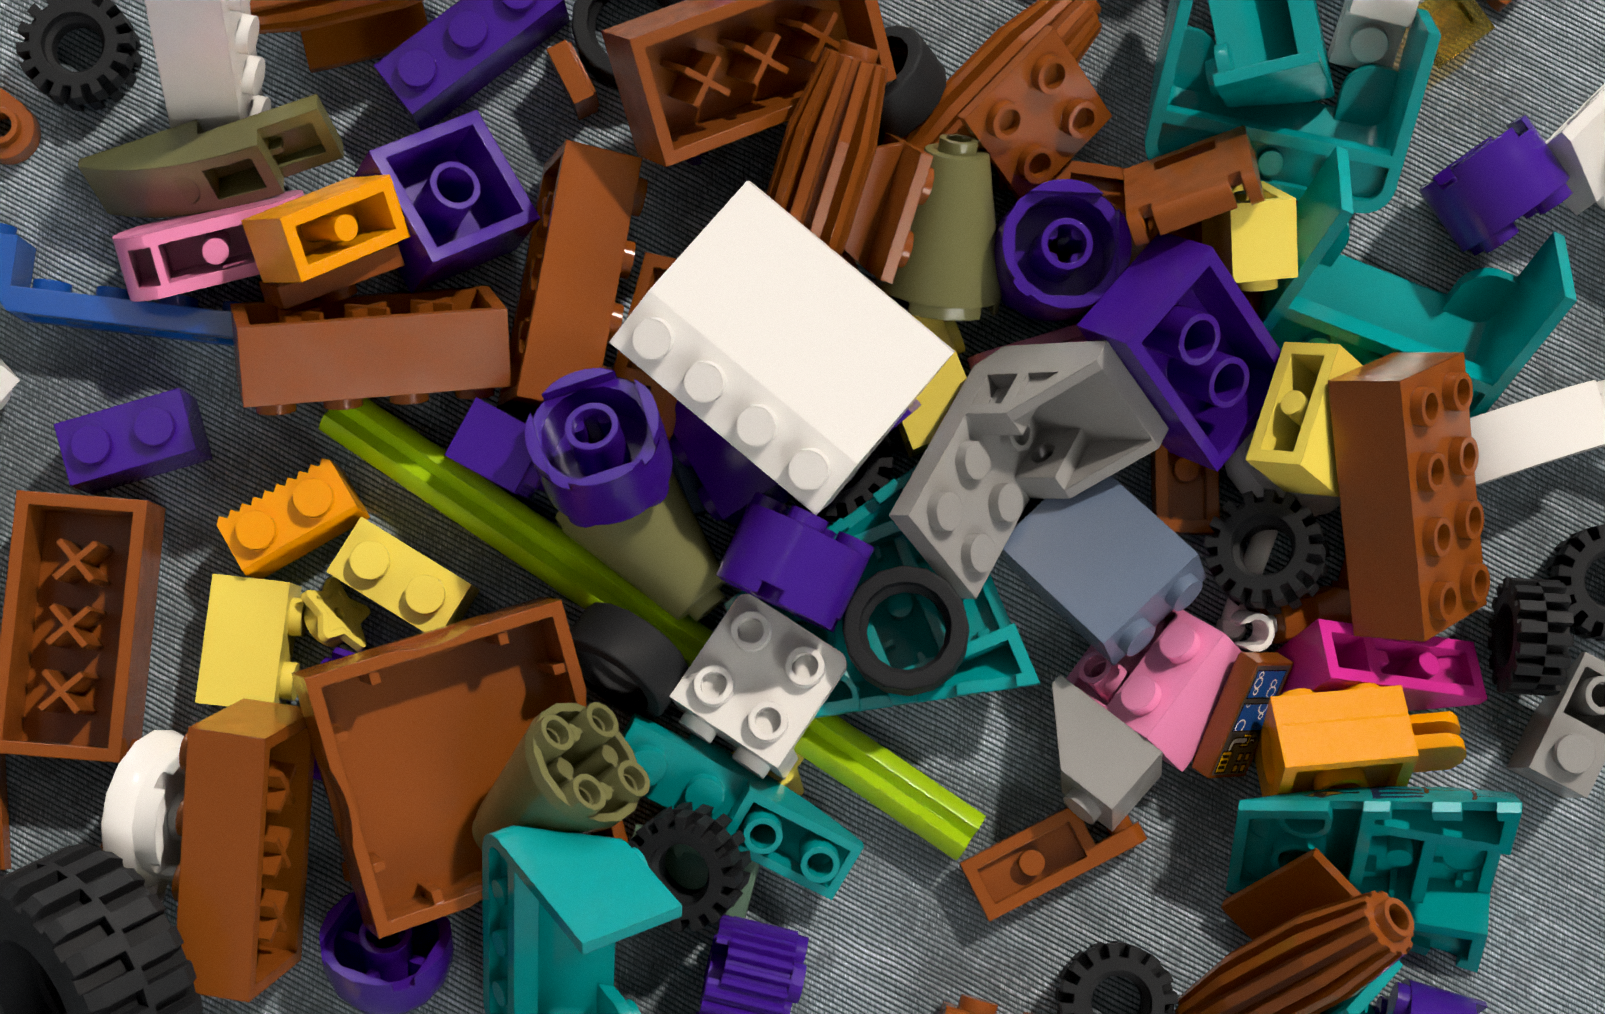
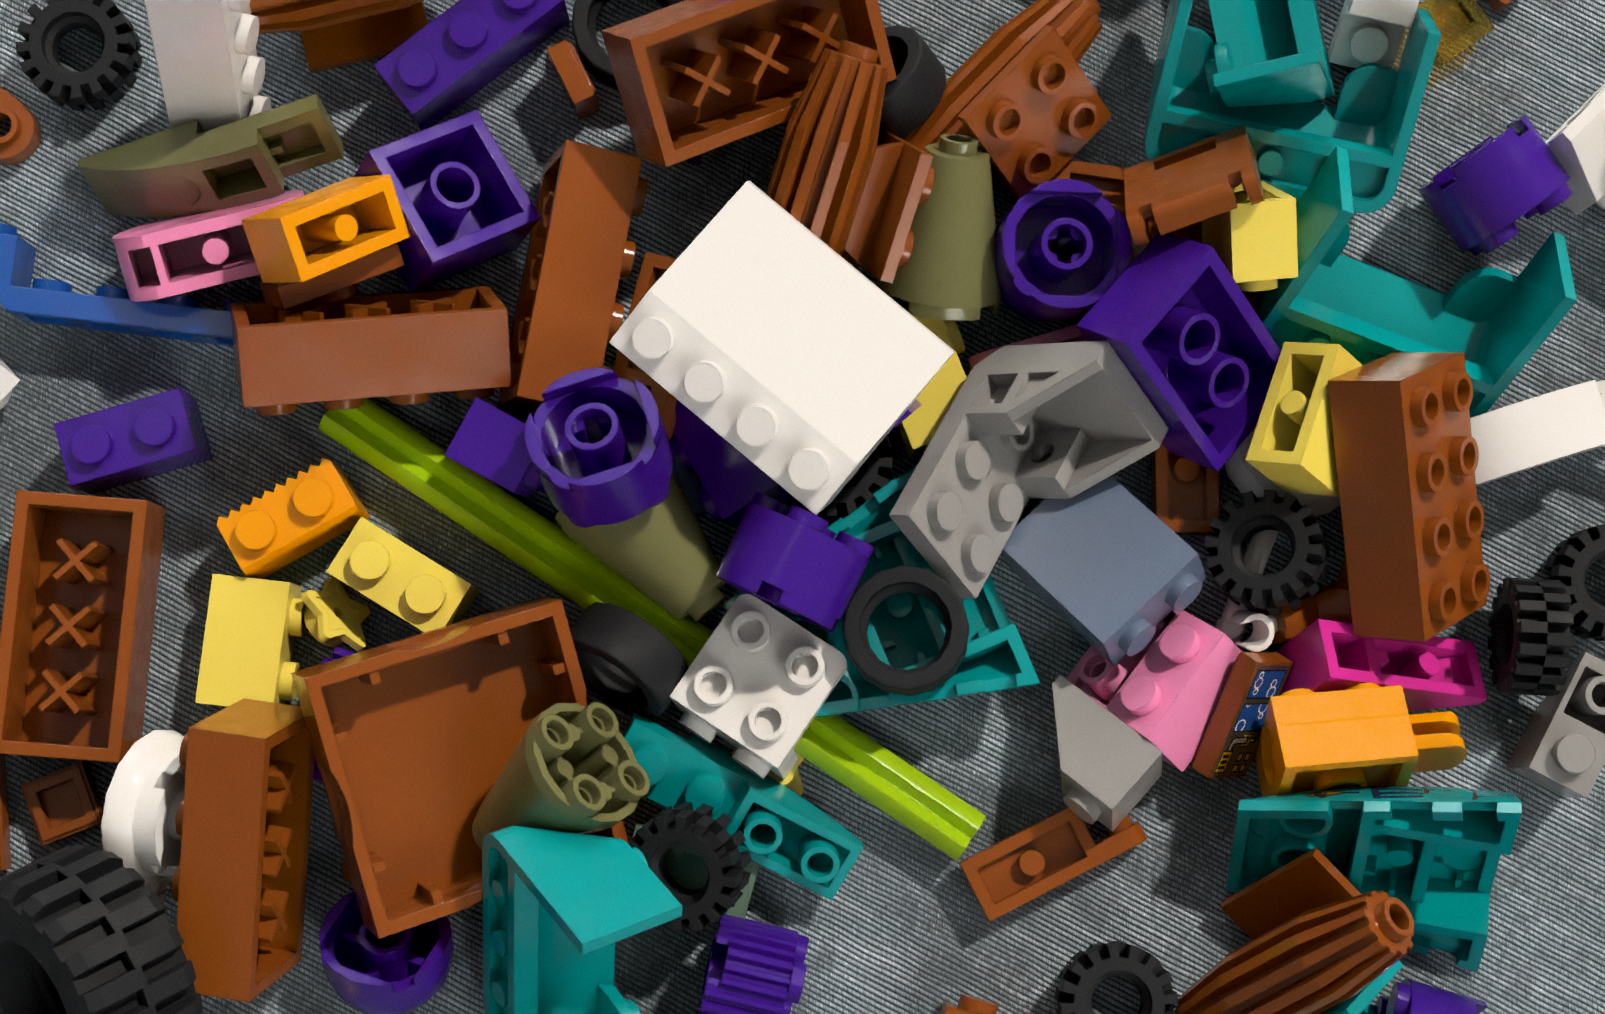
none -> dark orange tile [20,762,104,846]

